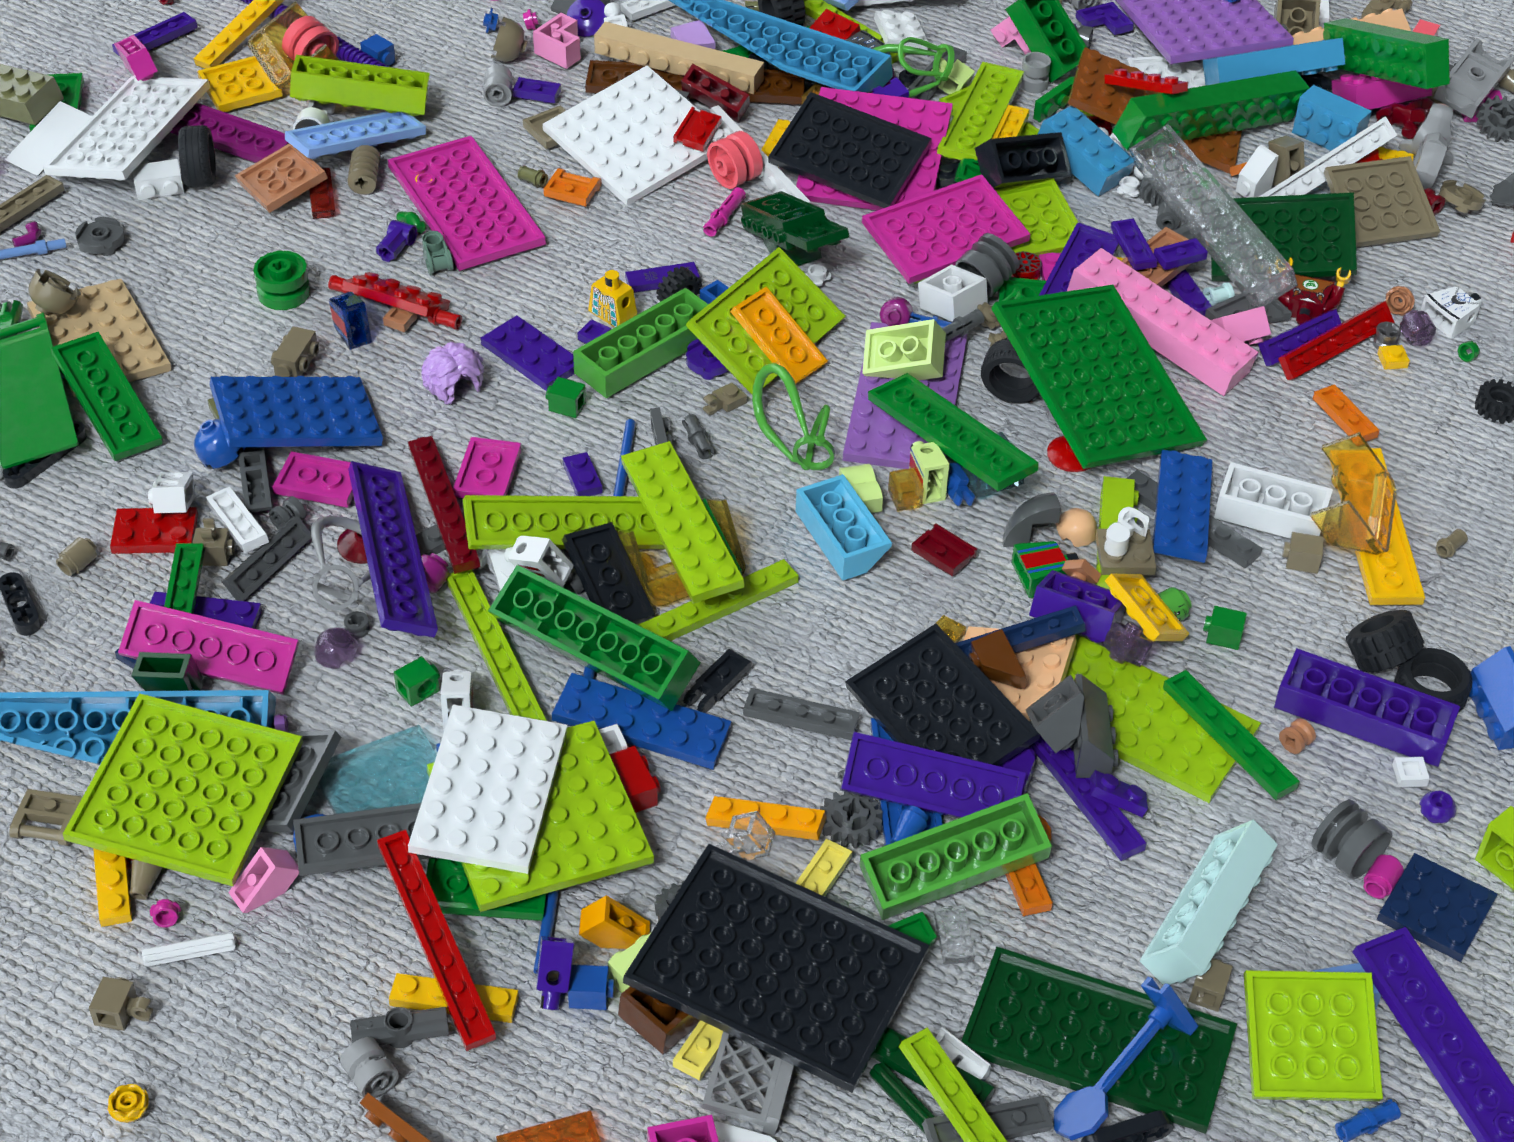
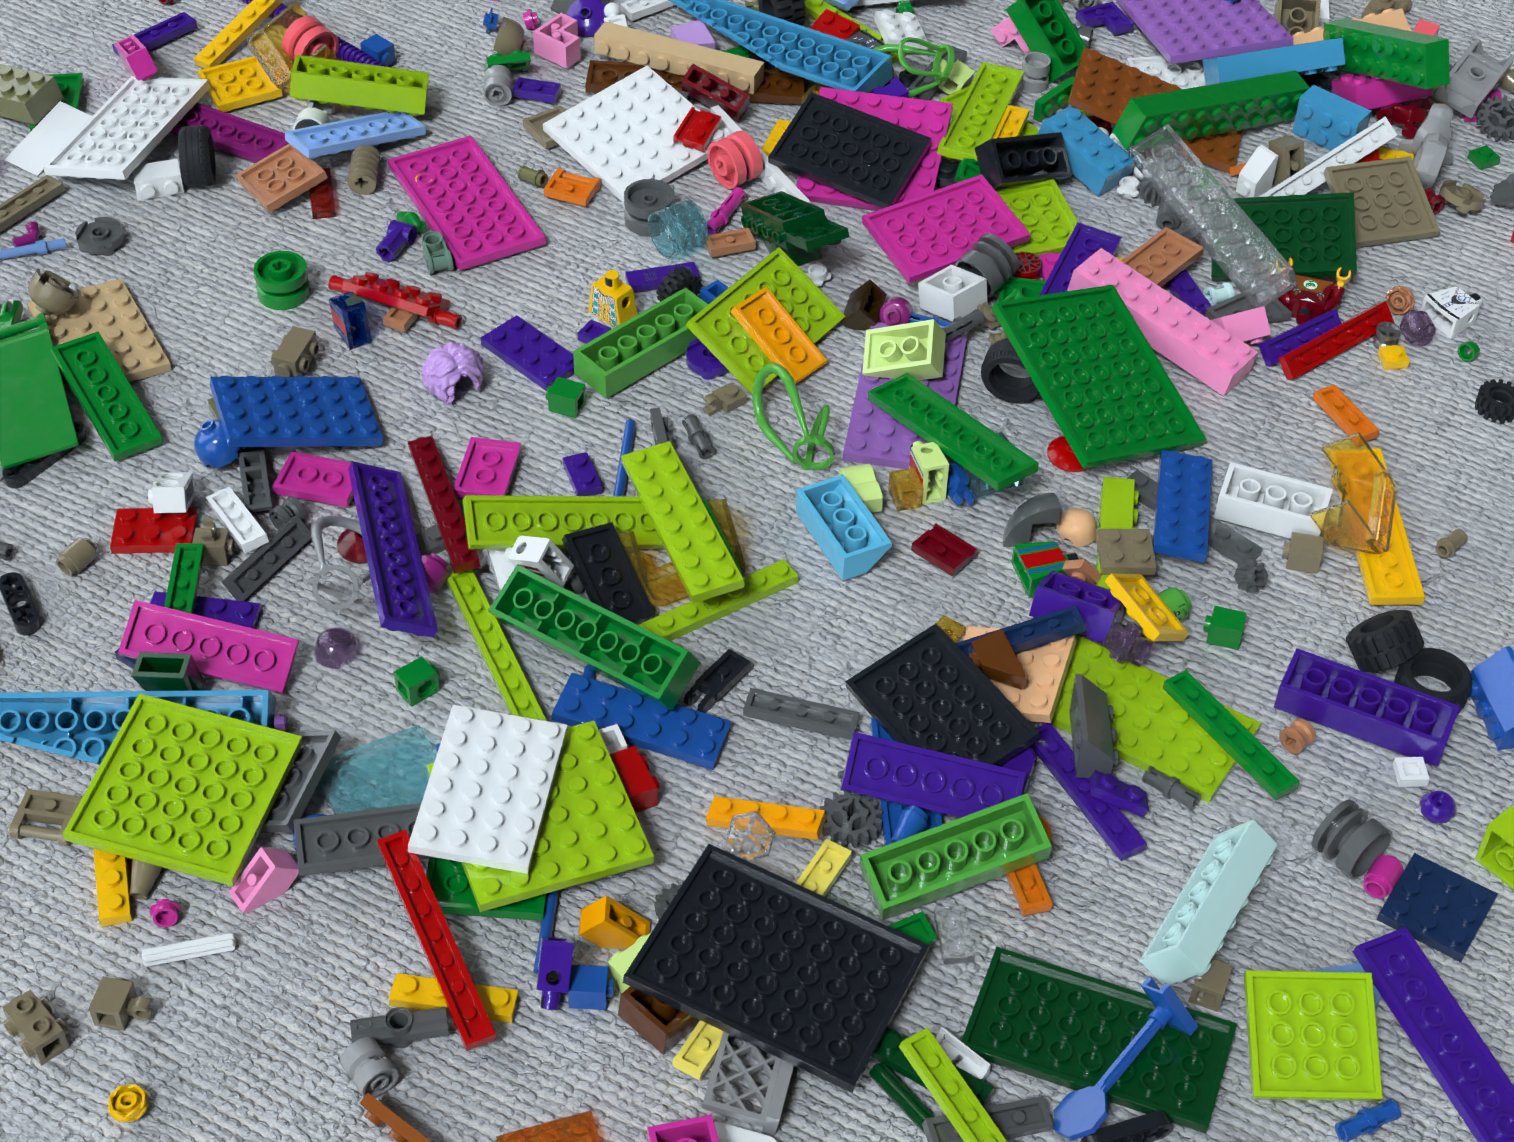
dark grey bush [344,611,370,639] -> none
white torso [441,669,474,731] -> none
dark grey slope [1026,675,1084,753] -> none
red plate [1104,69,1188,94] -> none
white leg [1104,507,1149,557] -> none
dark purple tile [1111,218,1157,270] -> none
dark purple plate [1154,238,1208,270] -> none
none -> dark tan brick [2,989,69,1066]
none -> green plate [483,50,531,74]
none -> dark grey wheel [624,179,675,236]
none -> clear light blue wheel [648,199,708,259]
none -> nougat plate [704,228,756,258]
none -> dark brown brick [840,279,887,330]
none -> green plate [895,0,913,14]
none -> dark grey pin [1142,766,1201,810]
none -> dark grey gear [1234,559,1268,593]
none -> green plate [1467,145,1501,170]

